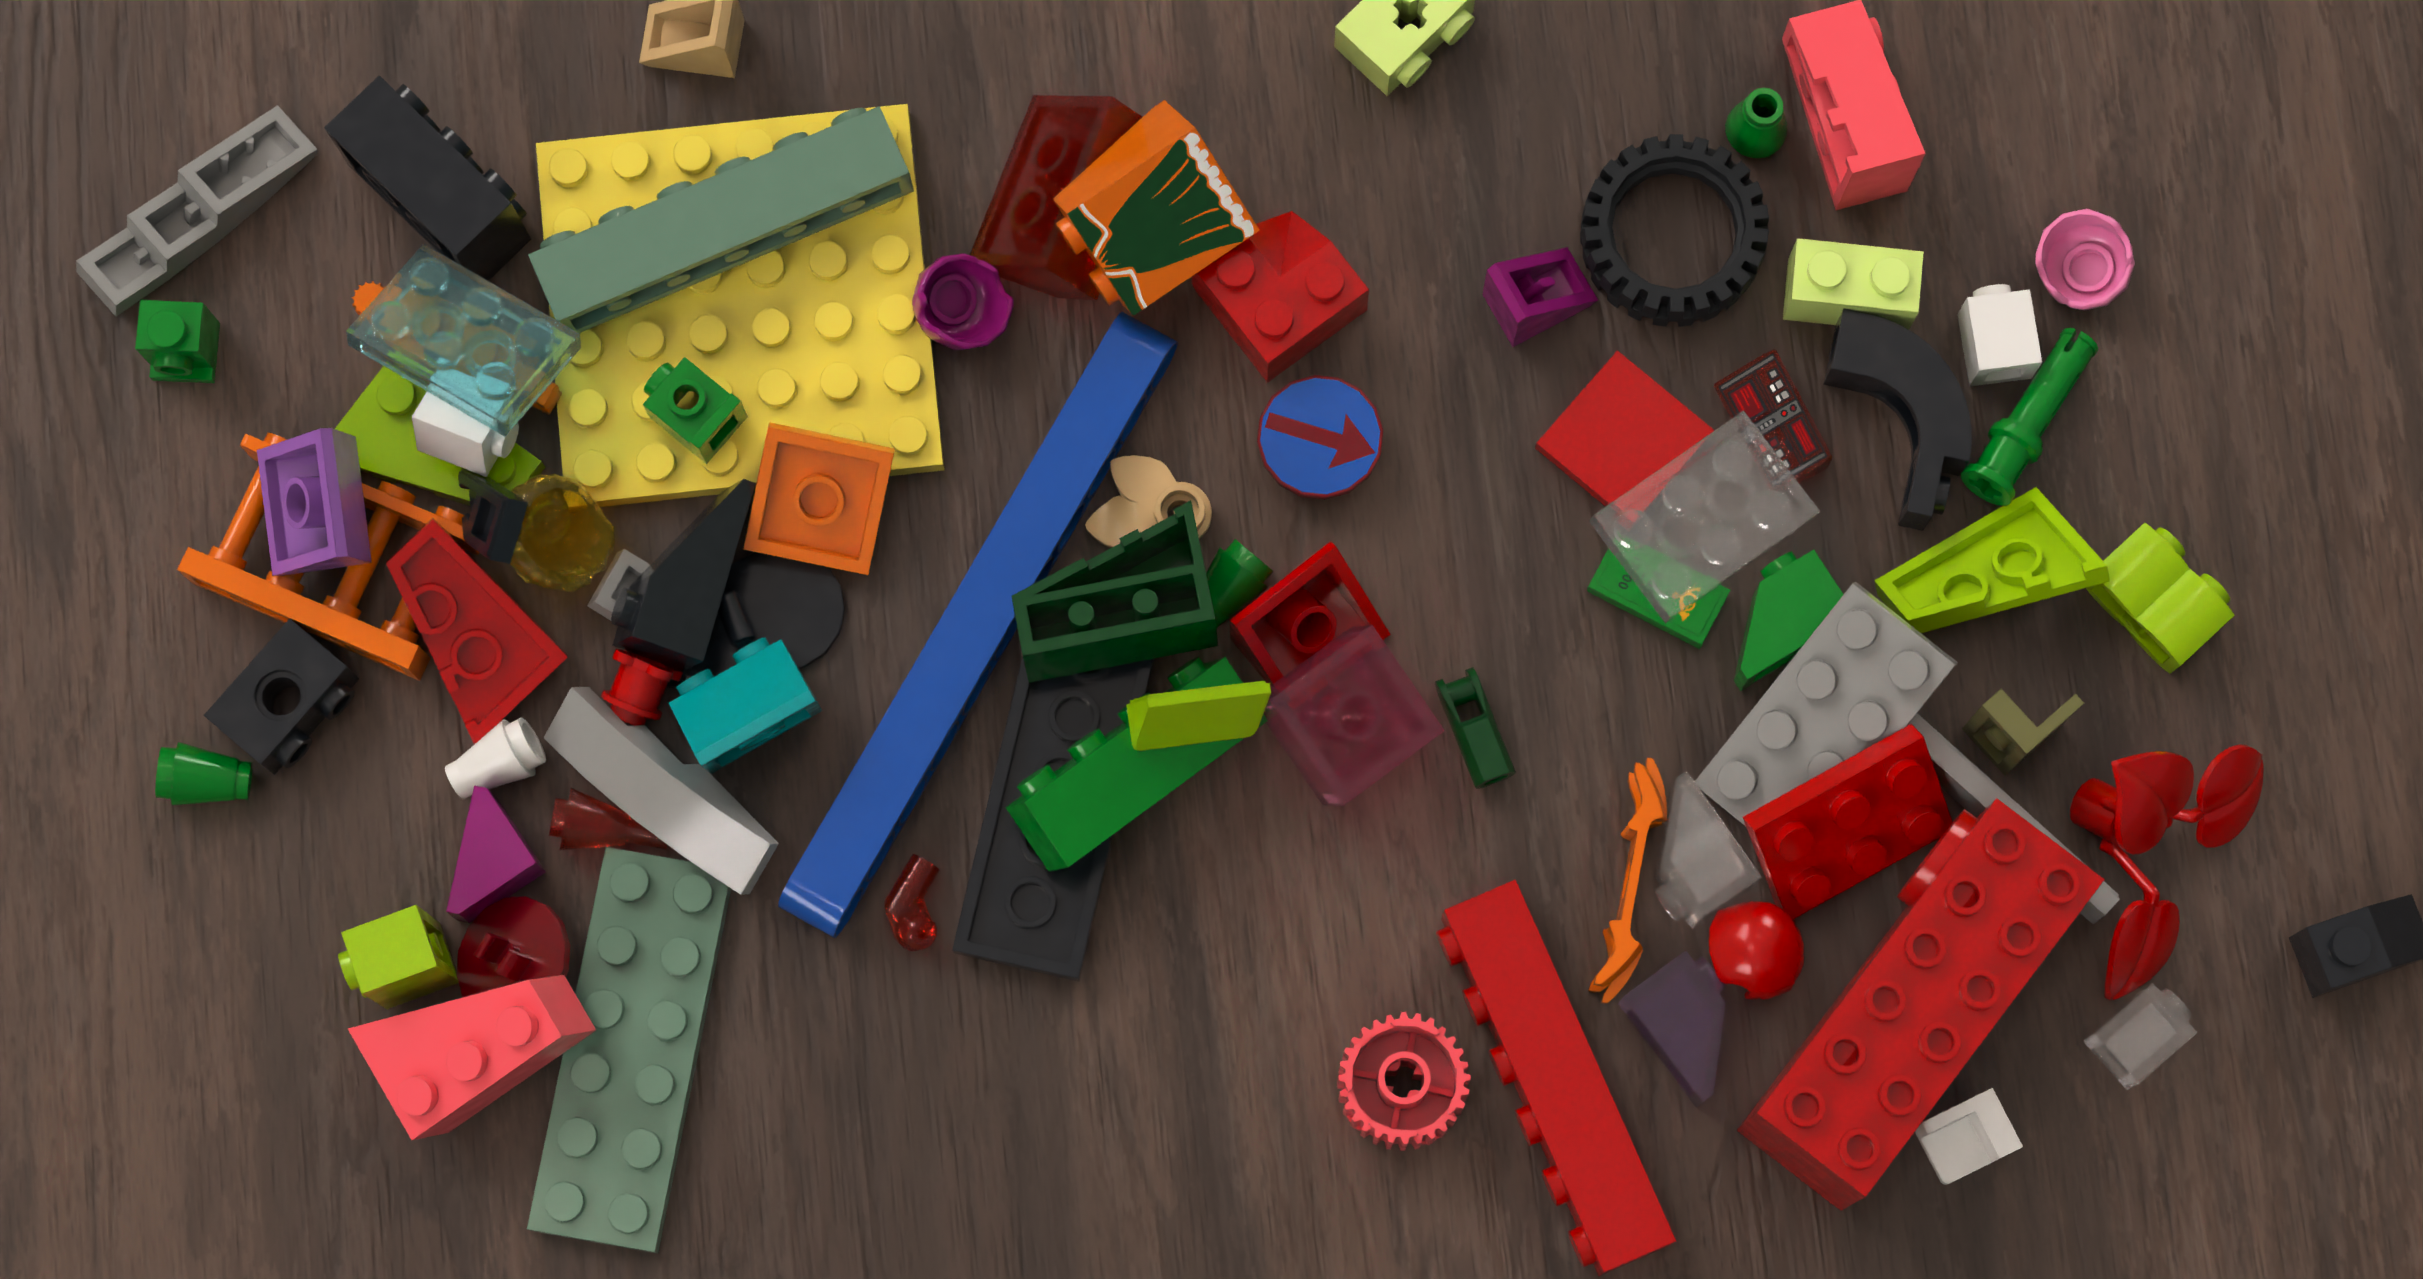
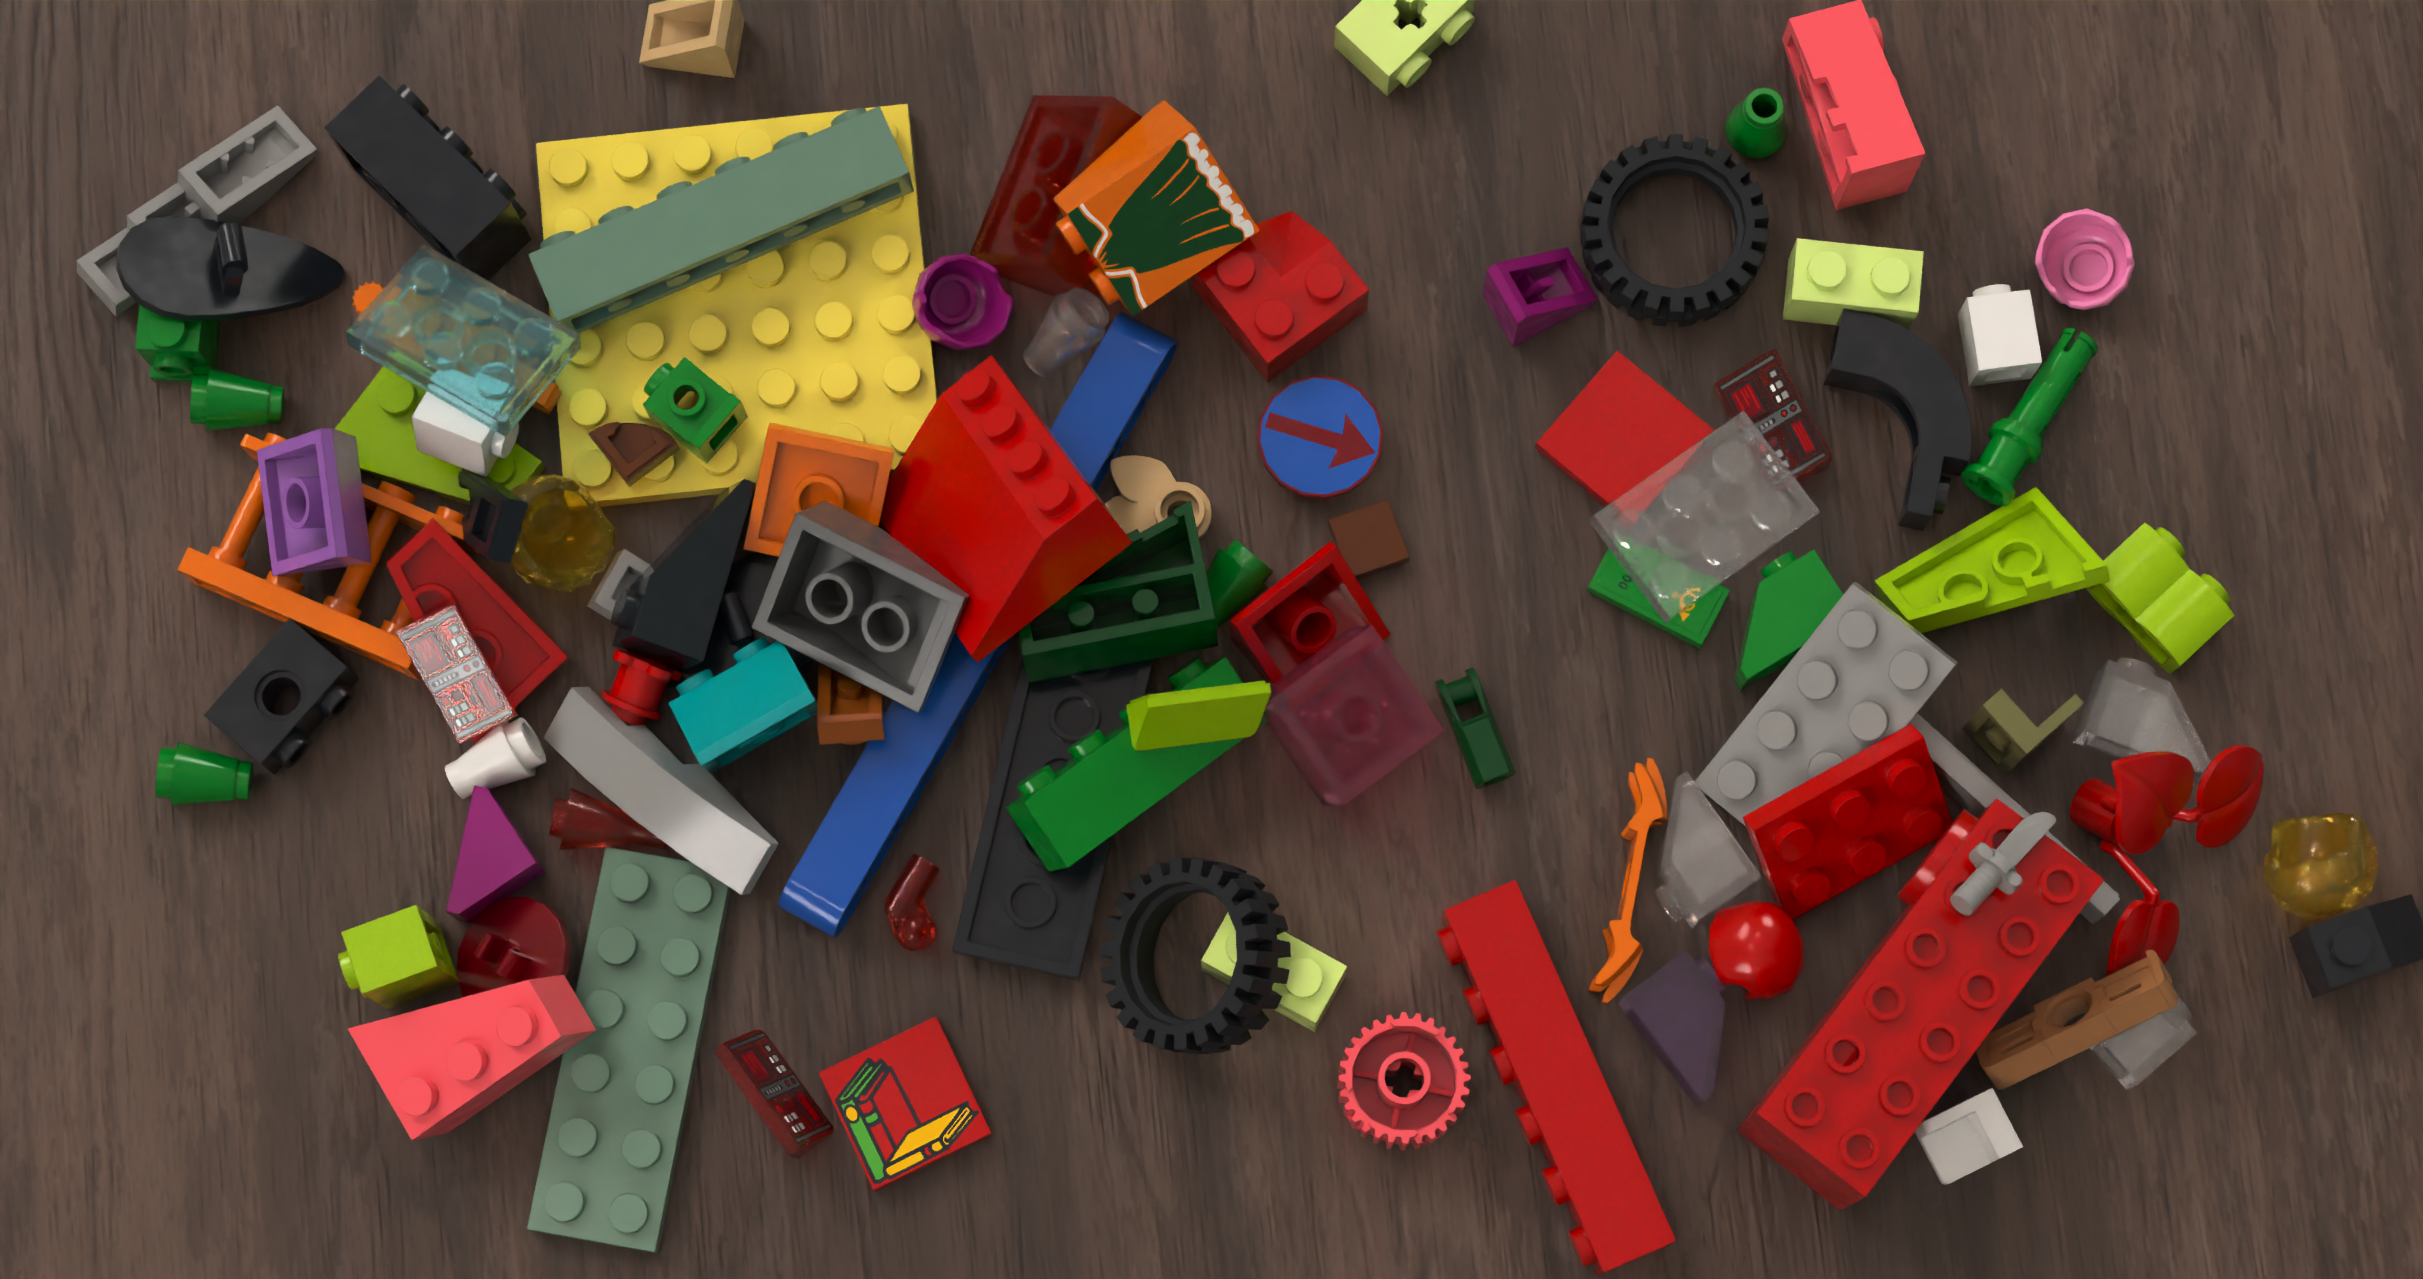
none -> black shield [116,216,344,321]
none -> green cone [190,368,284,431]
none -> slope [395,600,517,744]
none -> reddish brown tile [588,422,680,487]
none -> slope [715,1030,834,1159]
none -> dark grey slope [752,501,970,713]
none -> dark orange plate [817,662,885,745]
none -> tile [819,1016,992,1192]
none -> red slope [880,355,1133,663]
none -> clear cone [1023,288,1109,377]
none -> black tyre [1100,857,1291,1054]
none -> yellowish green brick [1201,913,1347,1032]
none -> reddish brown tile [1328,499,1409,580]
none -> light grey piece [1950,812,2056,916]
none -> medium nougat piece [1976,950,2178,1090]
none -> clear slope [2073,657,2211,786]
none -> clear yellow hair [2263,813,2378,920]

